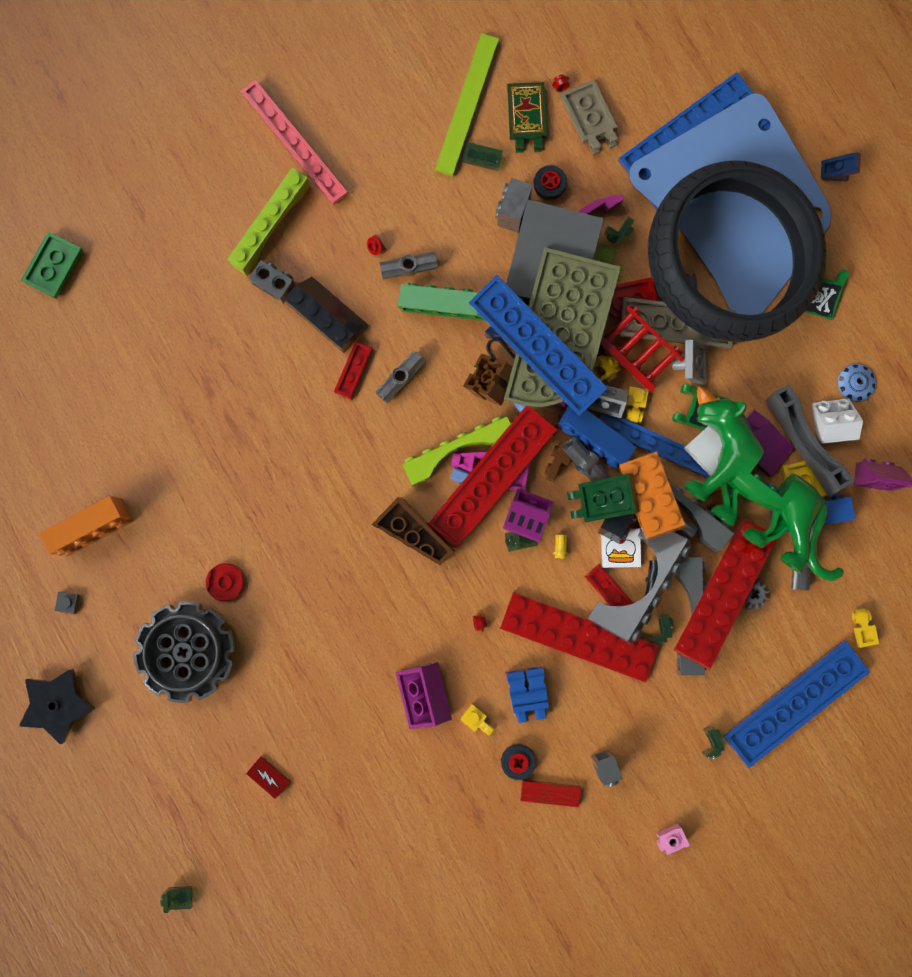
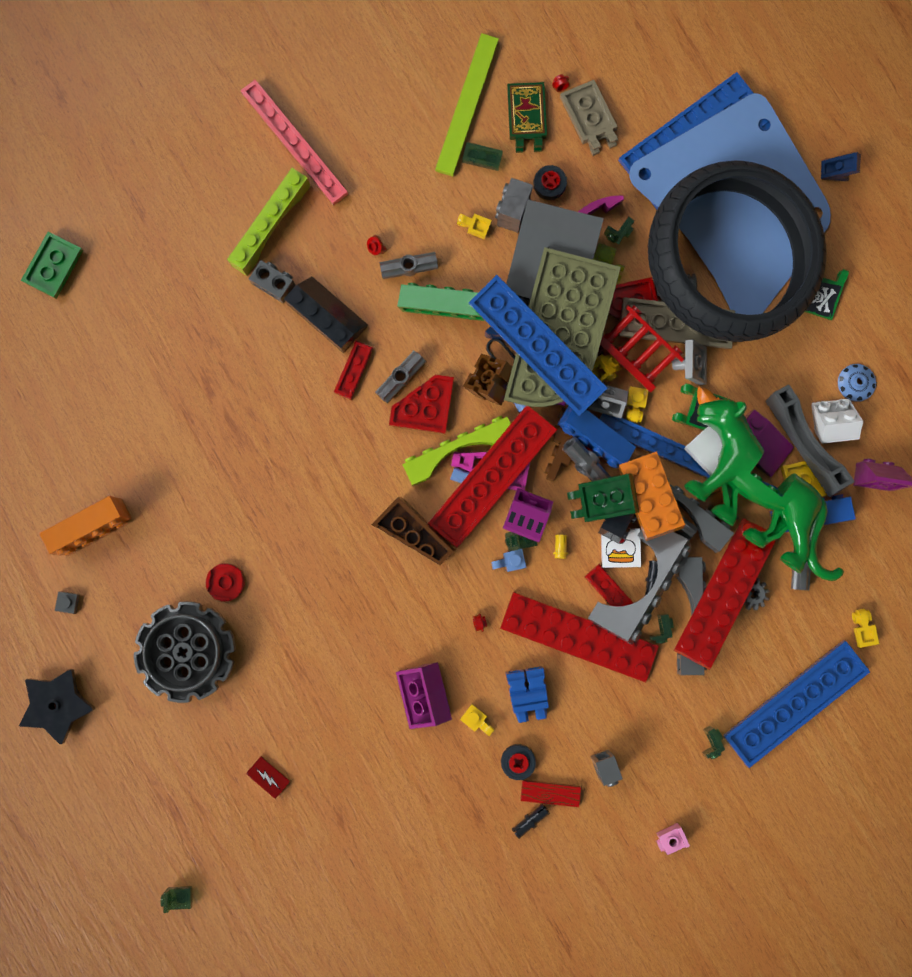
none -> red plate [389,374,454,434]
none -> yellow plate [457,214,492,240]
none -> medium blue plate [491,549,526,572]
none -> black pin [512,804,550,839]

